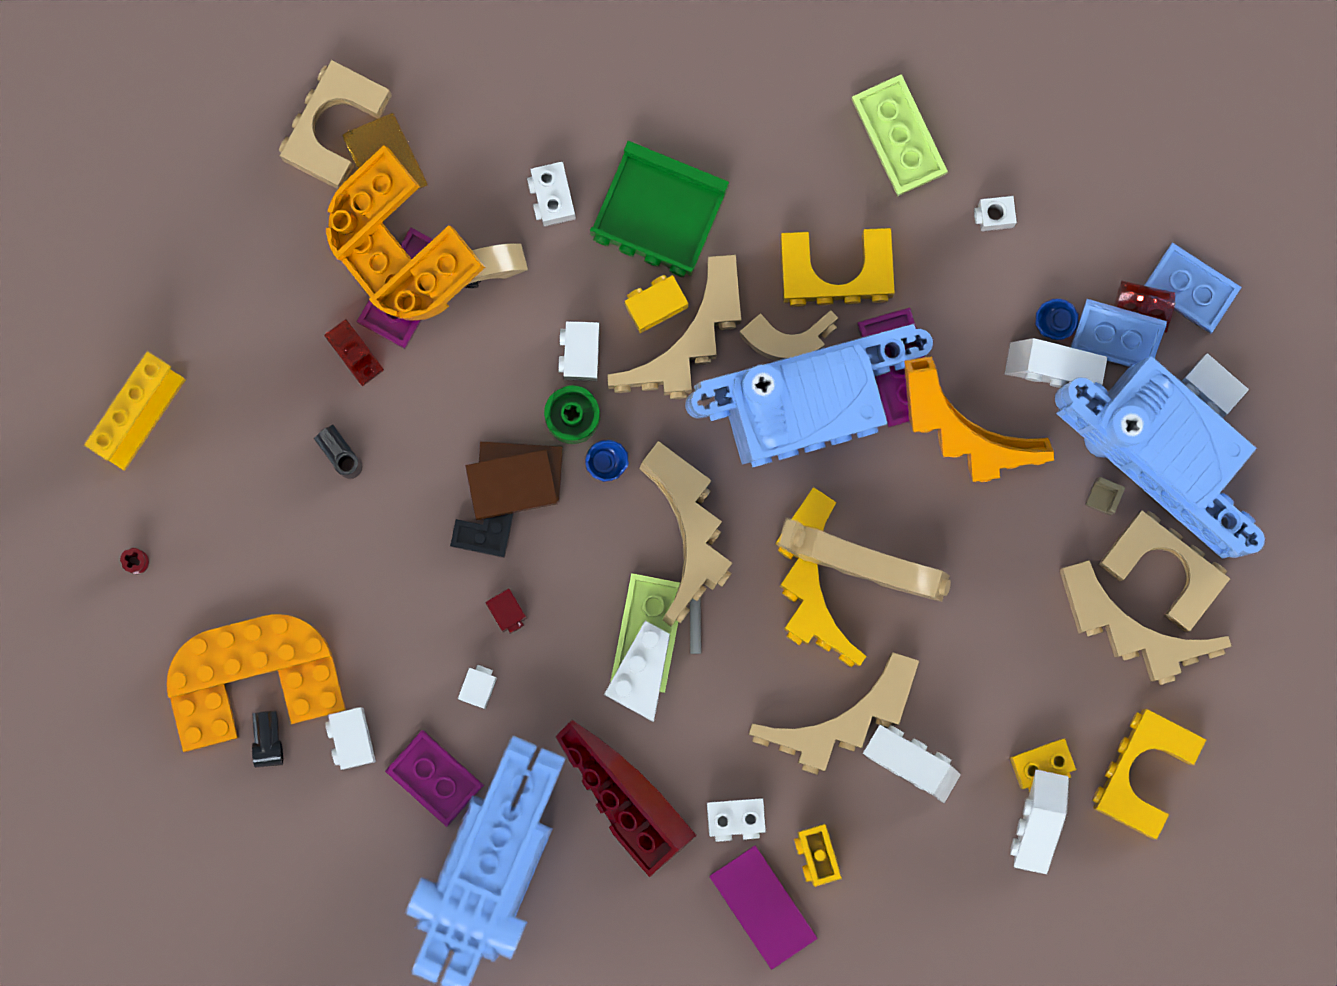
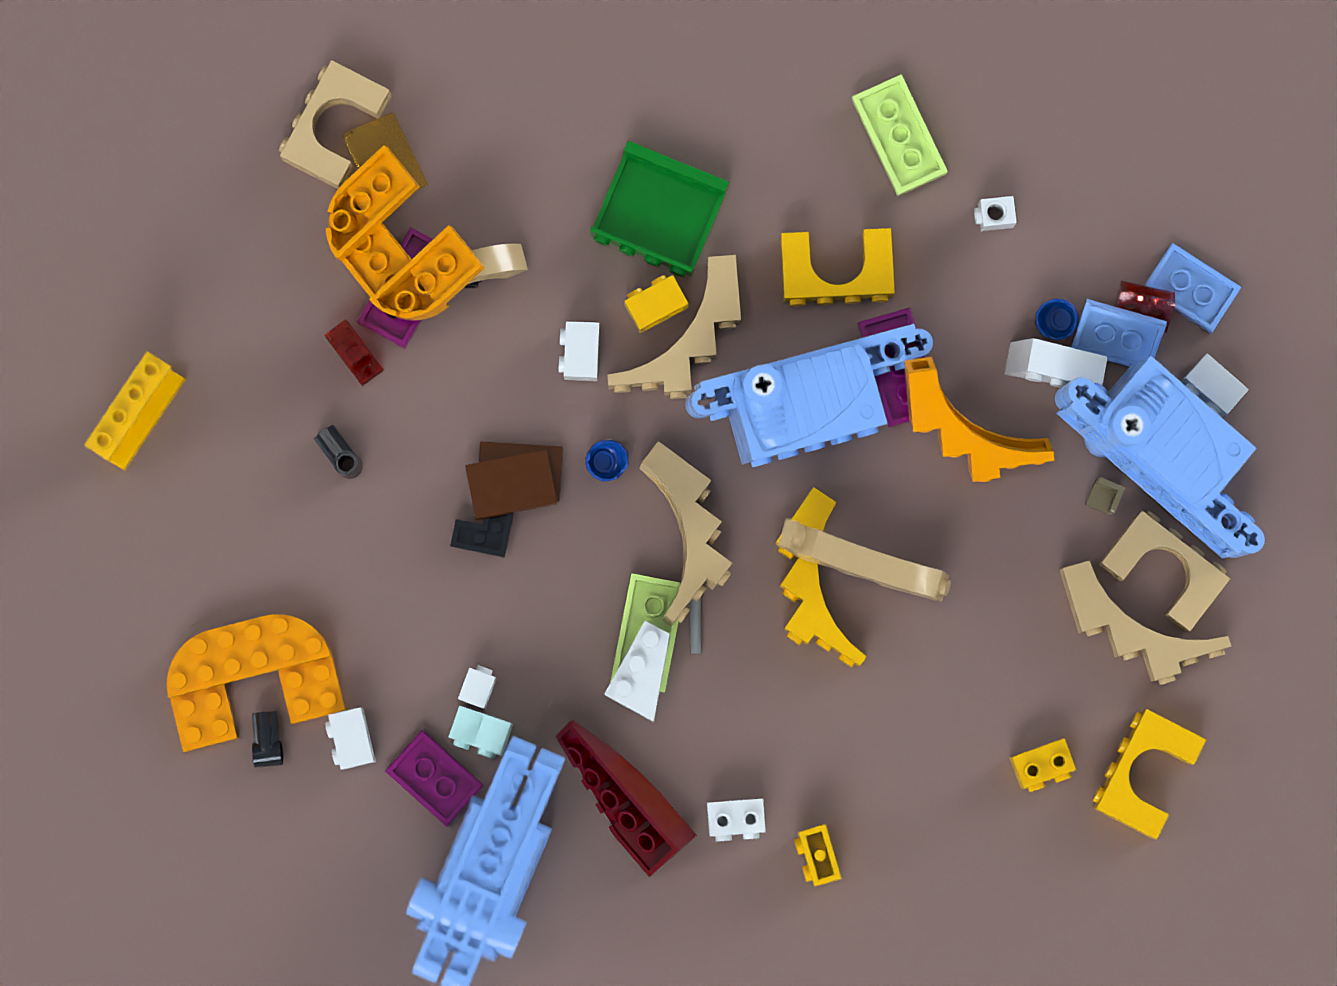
dark red bush [120,548,149,574] -> none
dark red brick [485,589,527,634] -> none
white brick [527,161,576,226] -> none
green brick [544,385,600,444] -> none
magenta tile [709,845,818,970] -> none
tan arch [739,310,838,361] -> none
tan arch [748,652,919,775] -> none
white wedge [863,725,961,803] -> none
white wedge [1010,770,1069,874] -> none
none -> light aqua brick [449,706,513,759]

